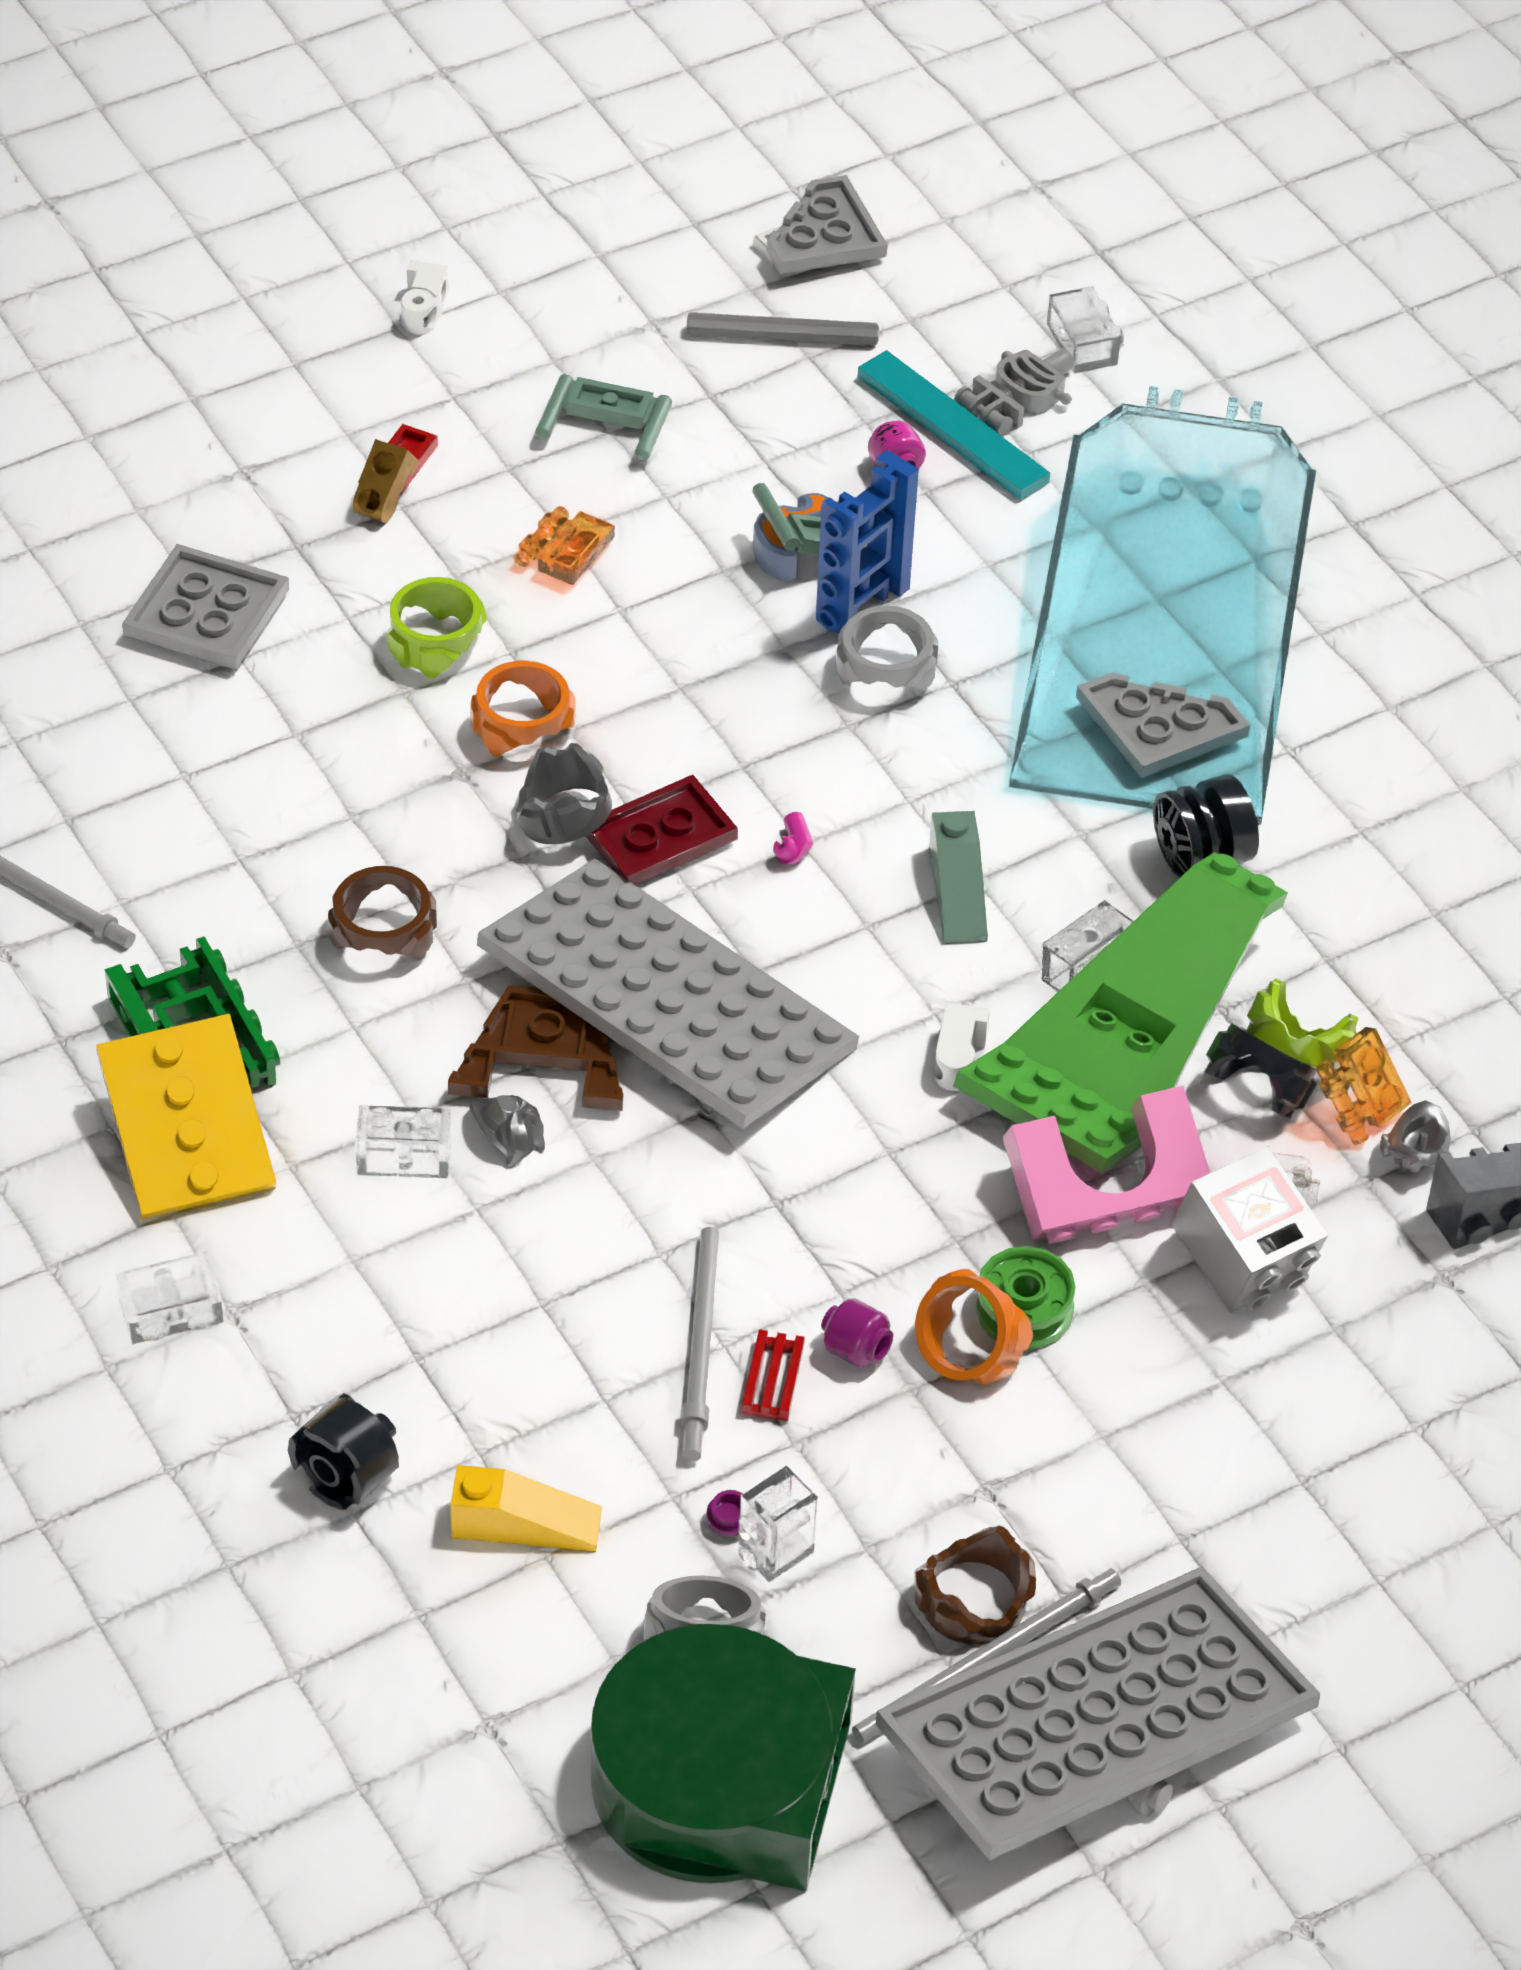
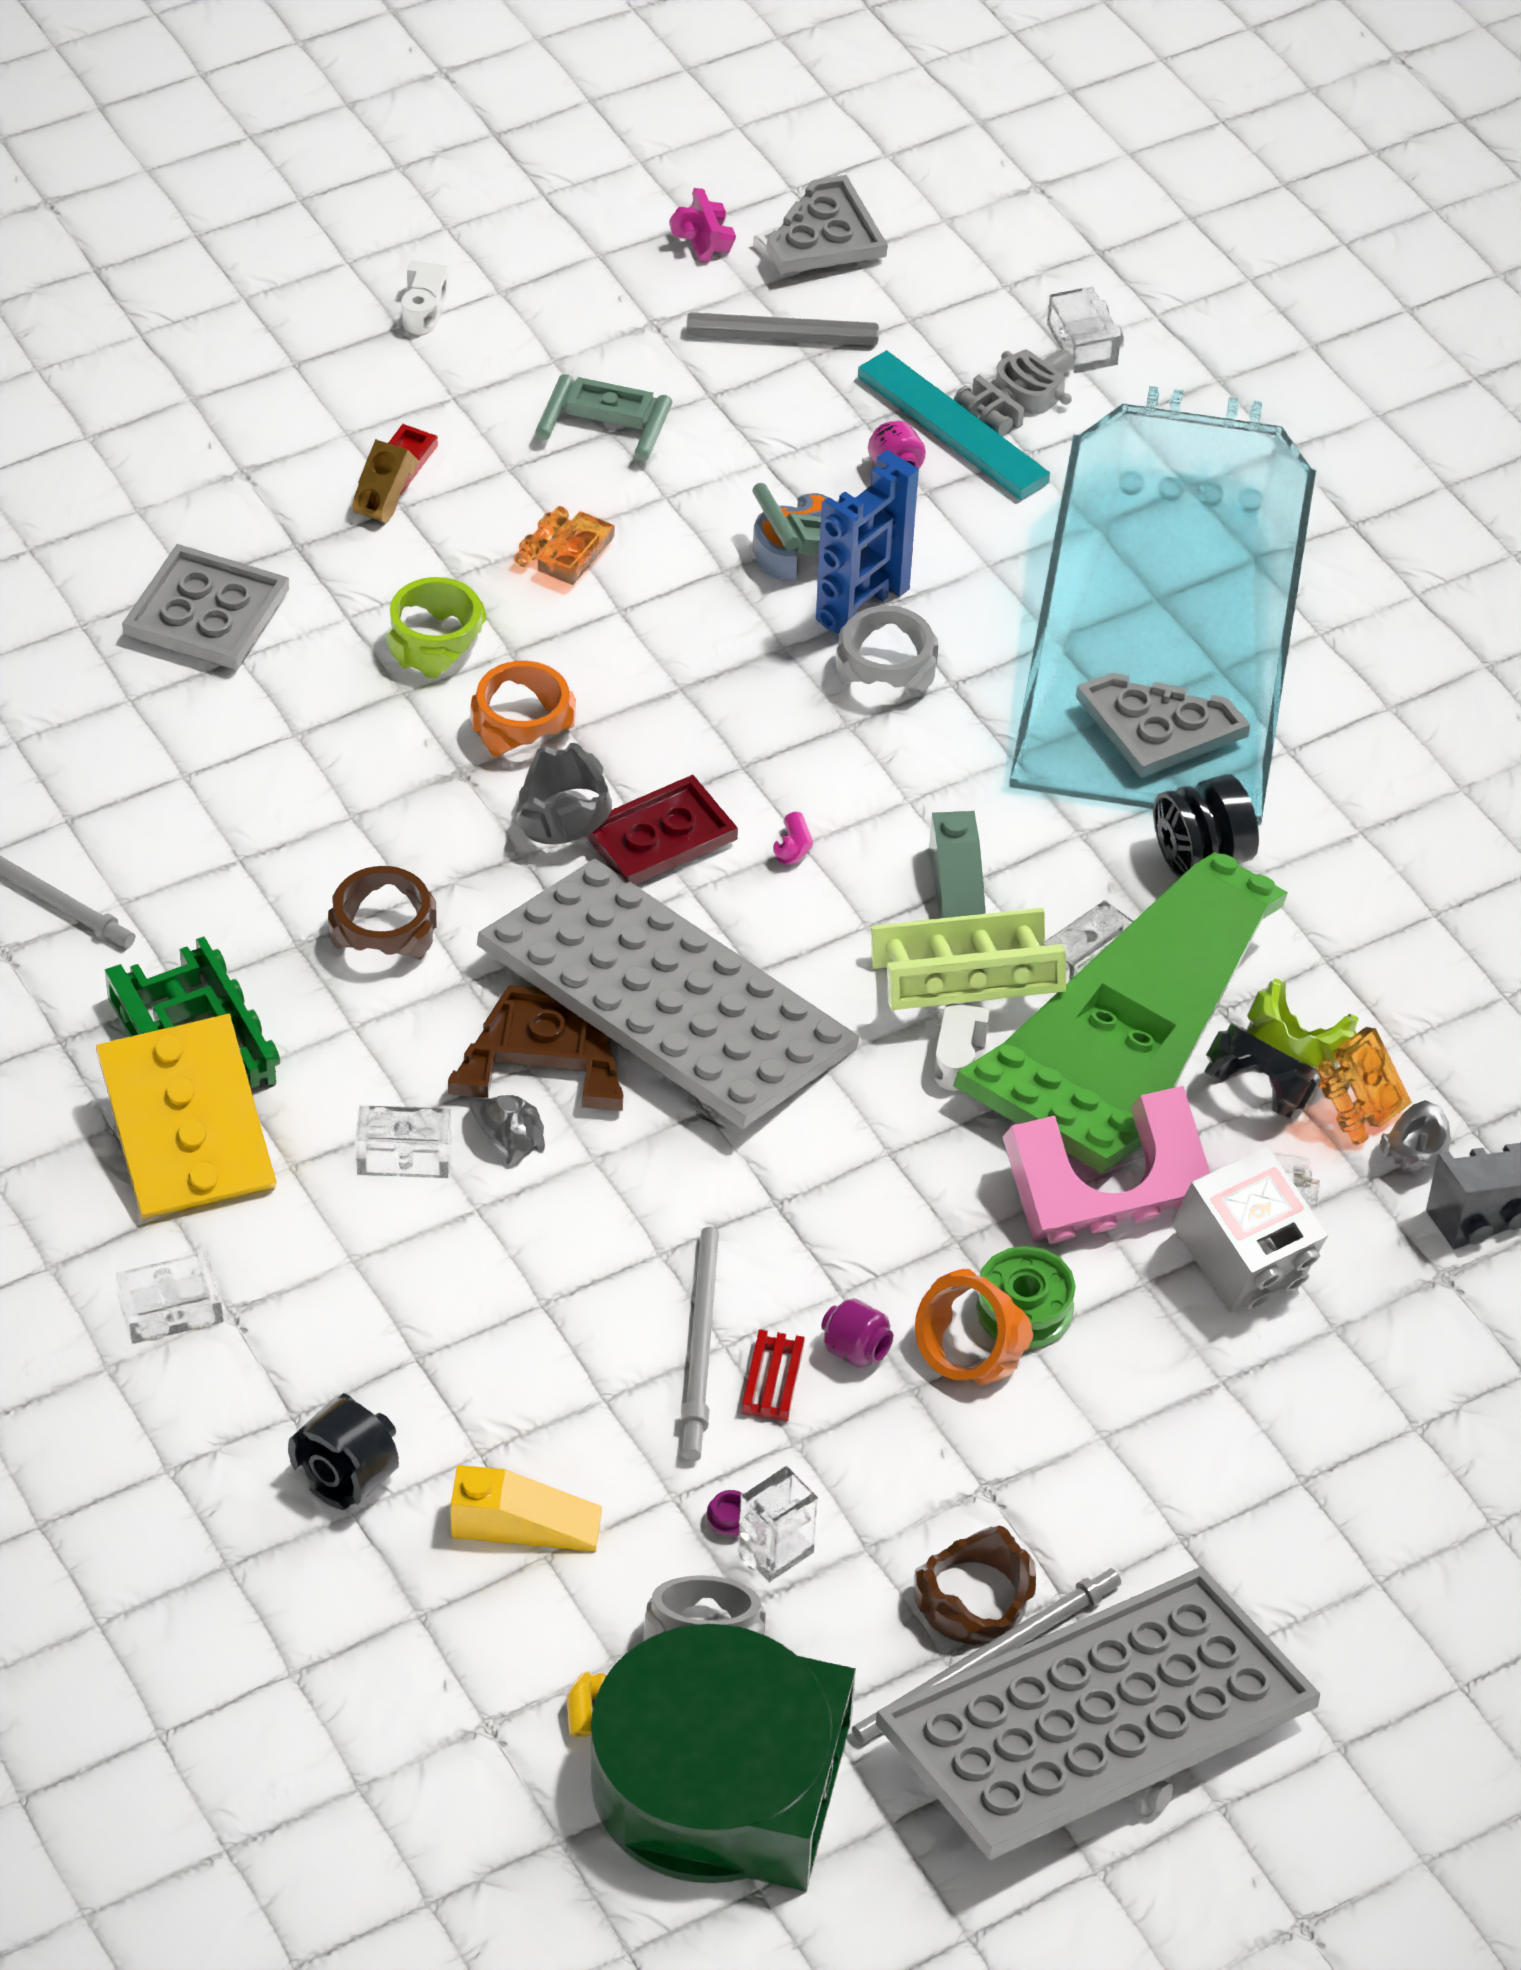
none -> yellow arm [567,1671,607,1737]
none -> dark pink hips [669,188,736,262]
none -> yellowish green fence [871,908,1066,1010]

